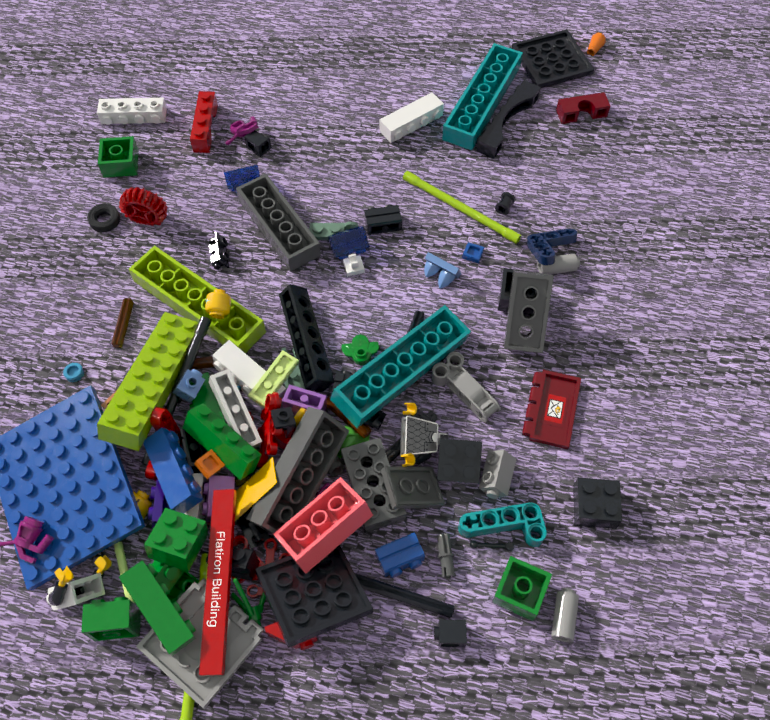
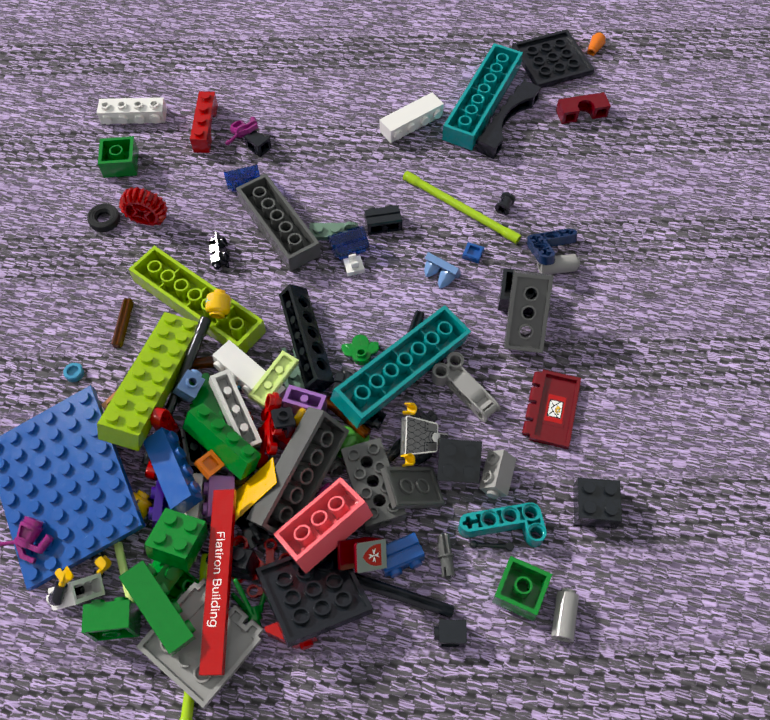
none -> piece [337,537,387,573]

